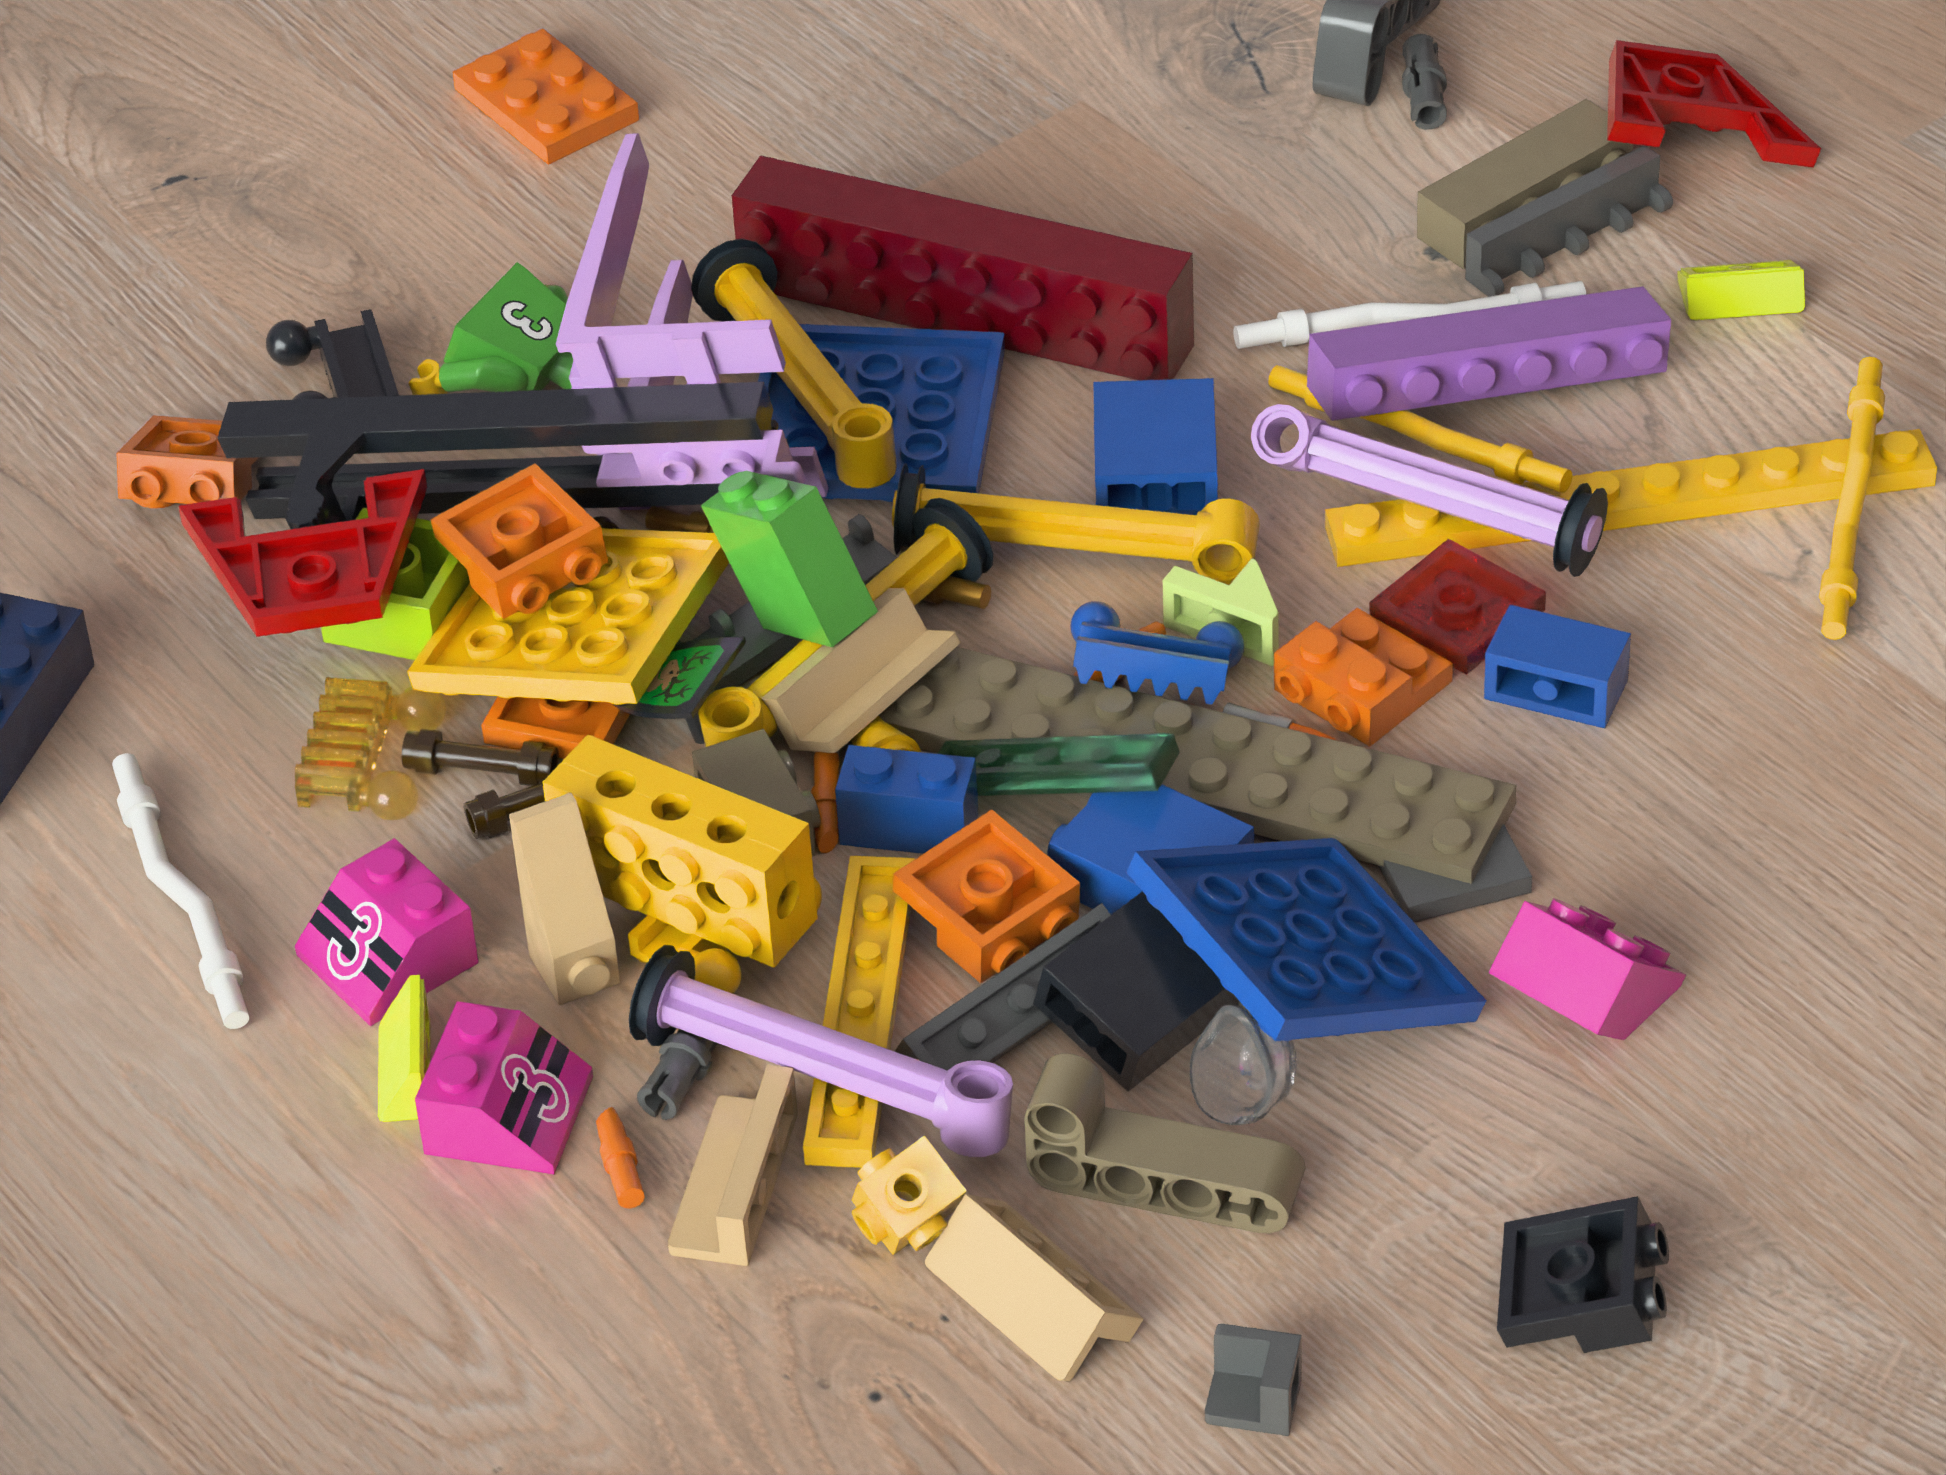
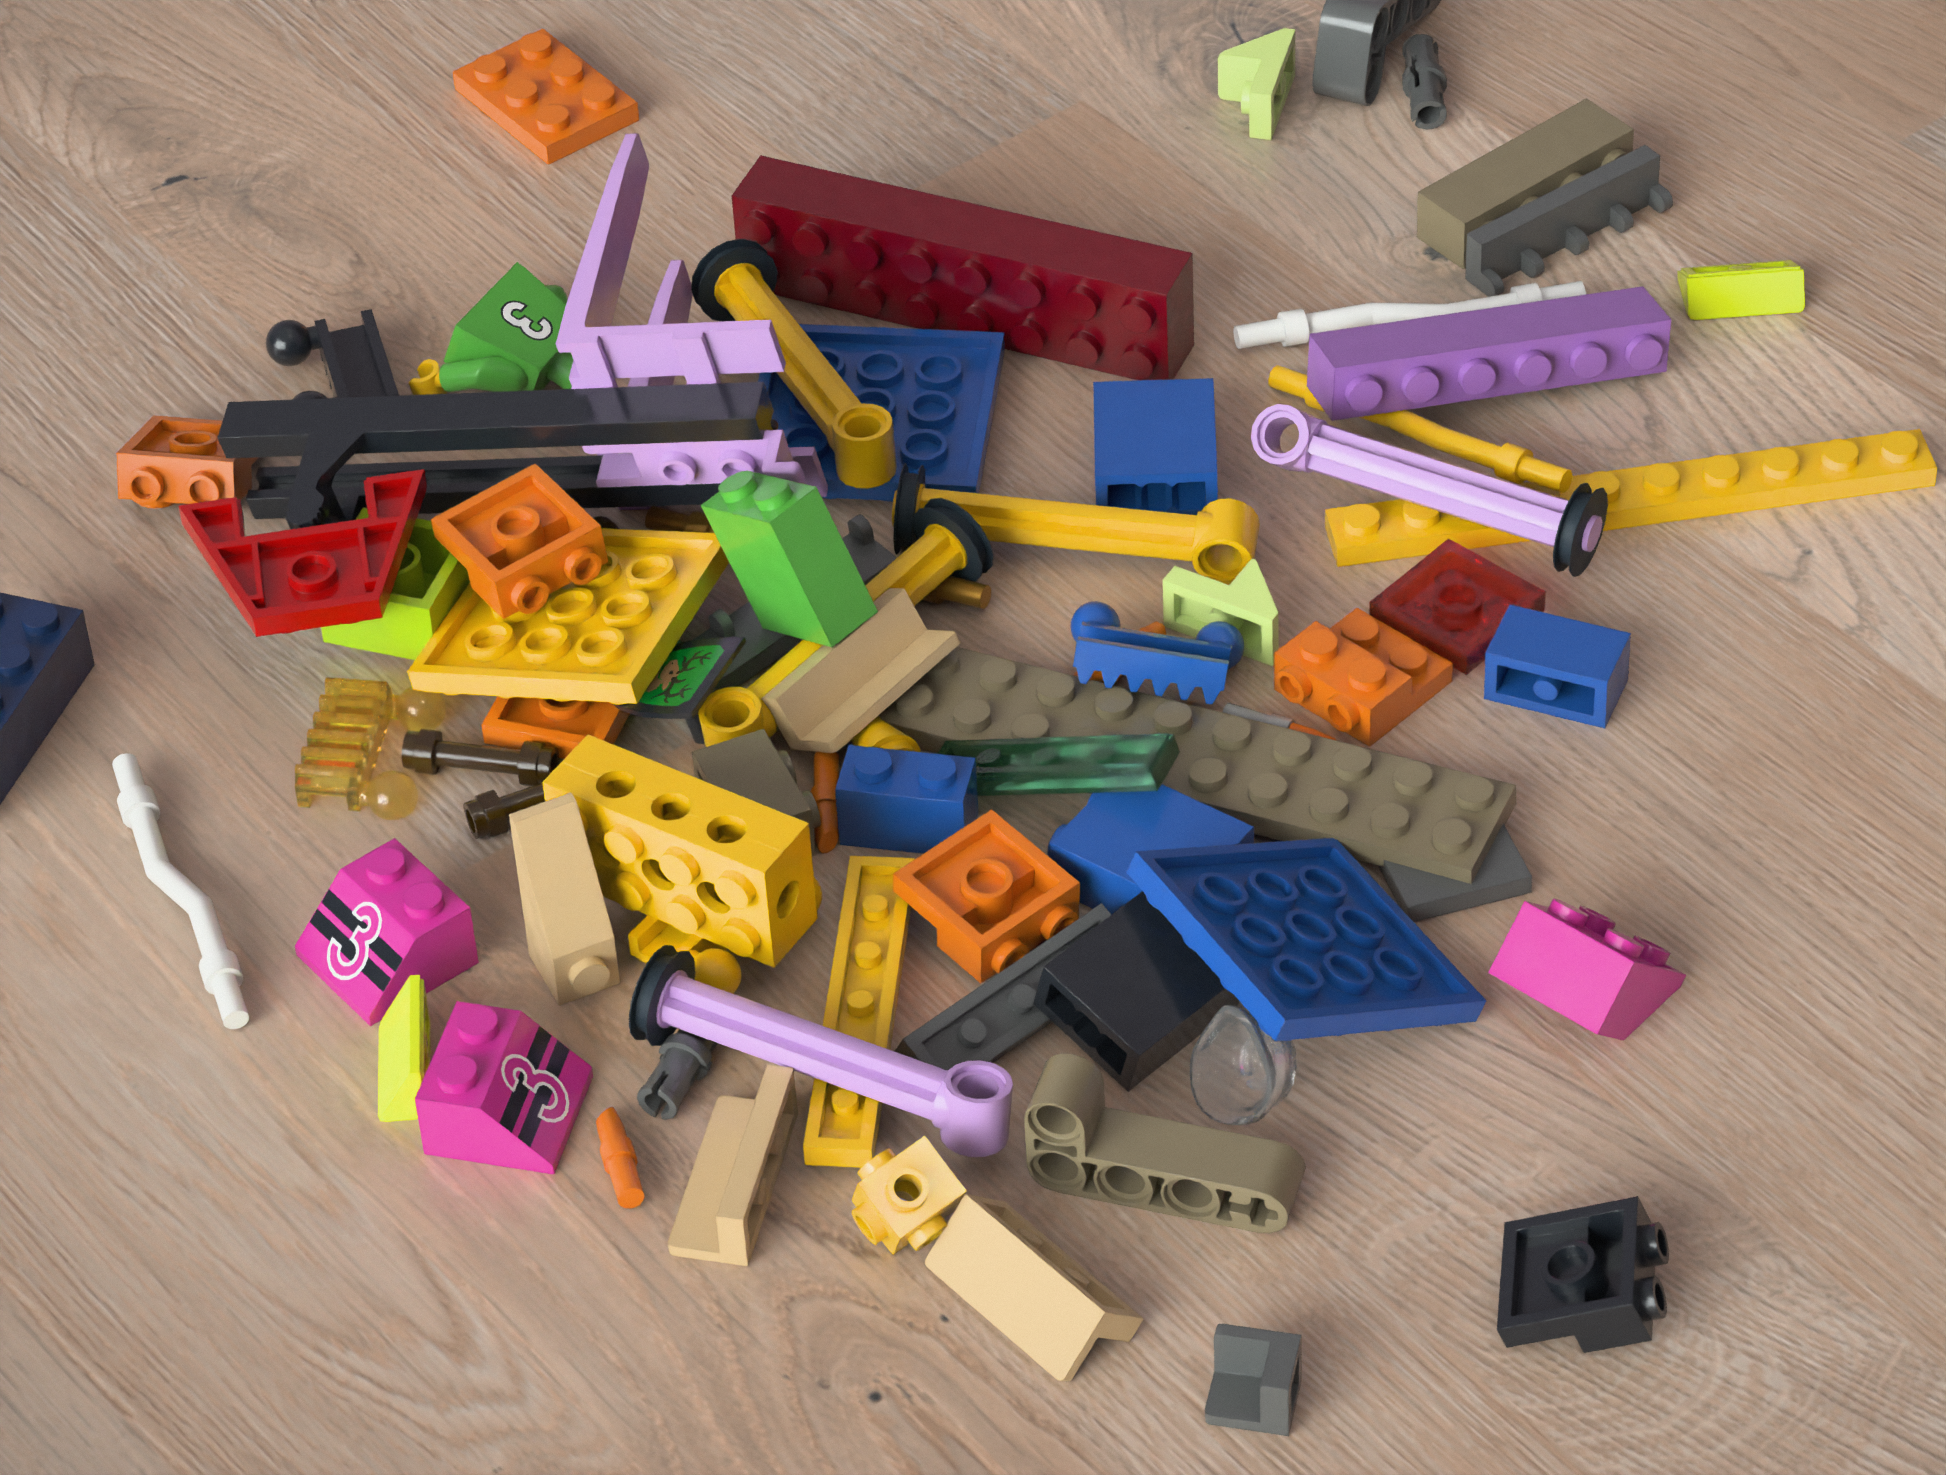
red wing [1607,40,1822,168] -> none
yellow bar [1819,357,1885,640] -> none
none -> yellowish green slope [1218,28,1295,140]

